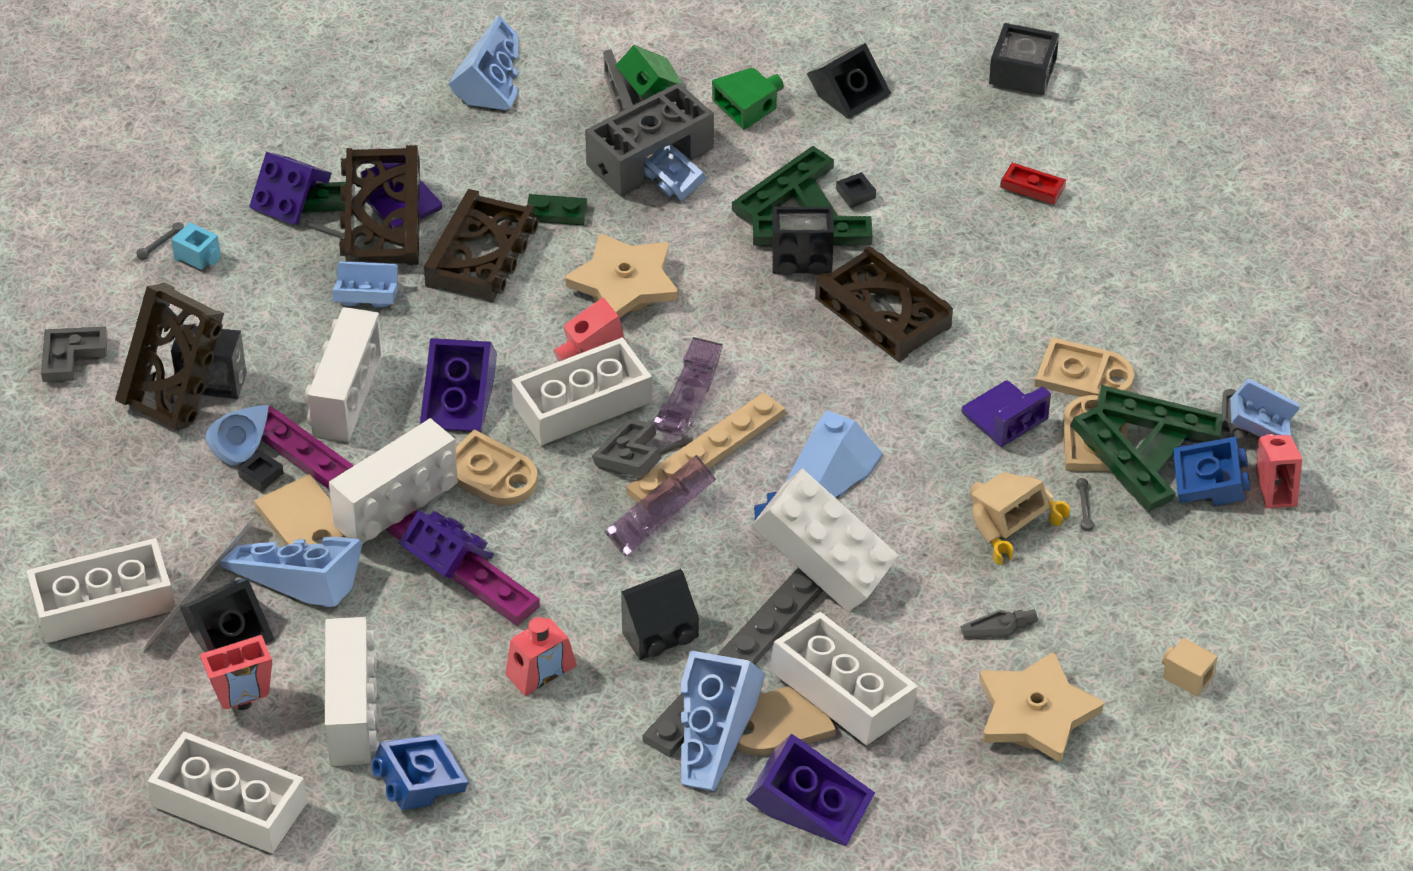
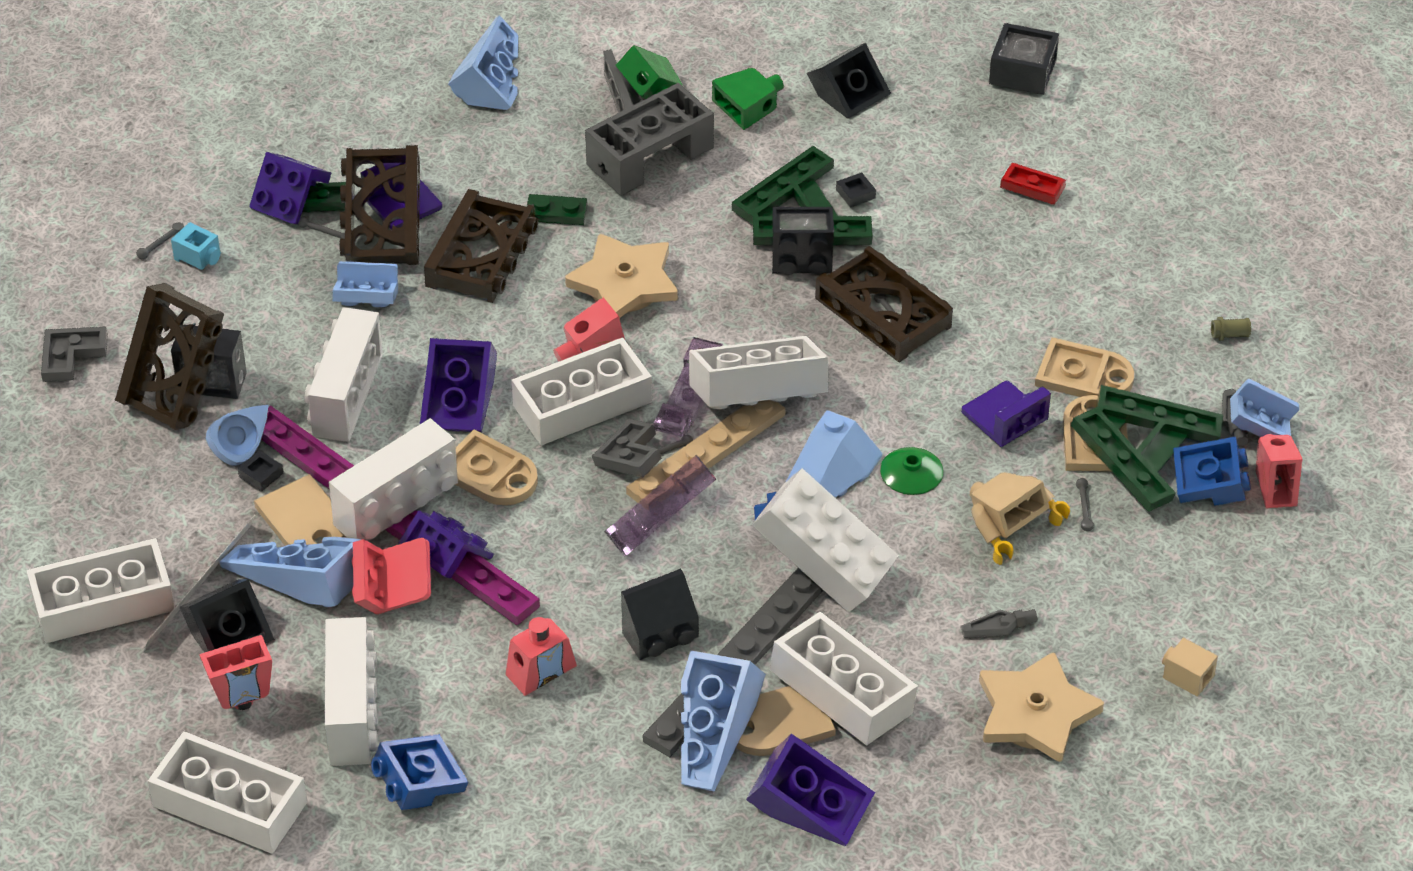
light blue bracket [644,144,707,201] -> none
none -> coral bracket [352,537,431,614]
none -> white brick [689,336,828,409]
none -> green dish [880,447,944,495]
none -> olive pin [1211,317,1251,341]

